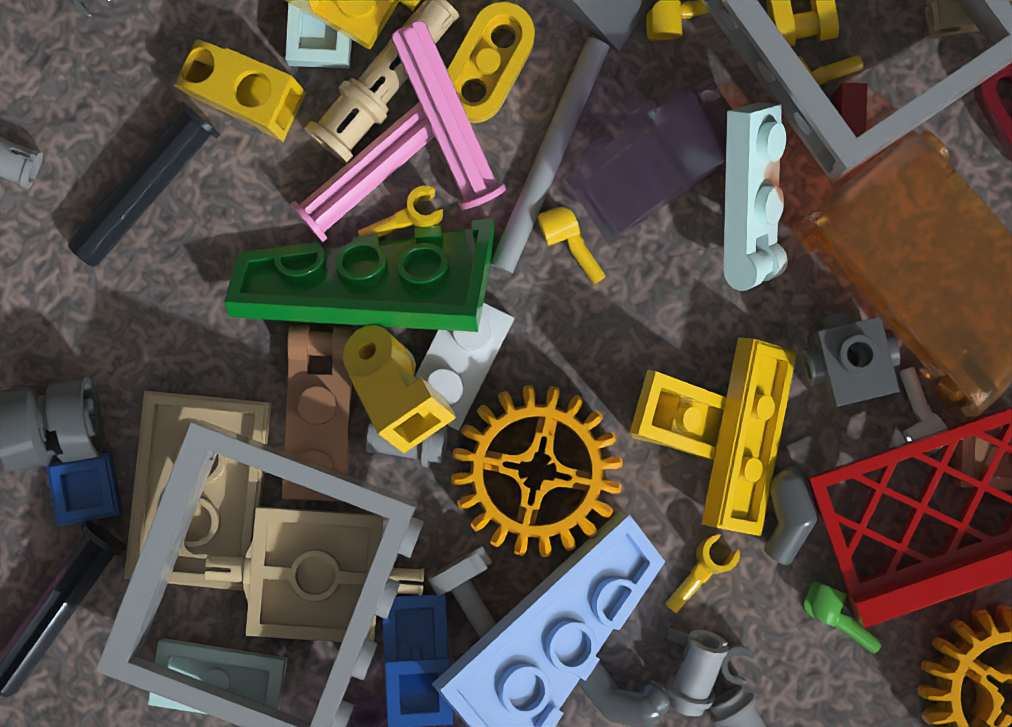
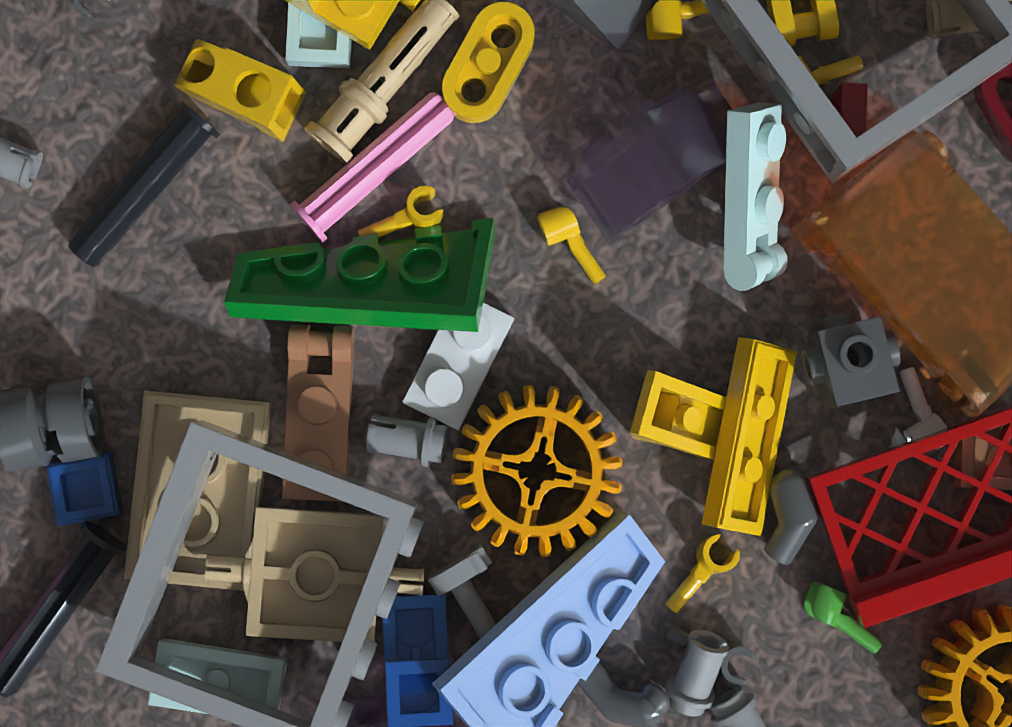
yellow leg [342,325,456,453] -> none
bright pink axle [391,21,506,210] -> none
light grey bar [490,37,610,274] -> none

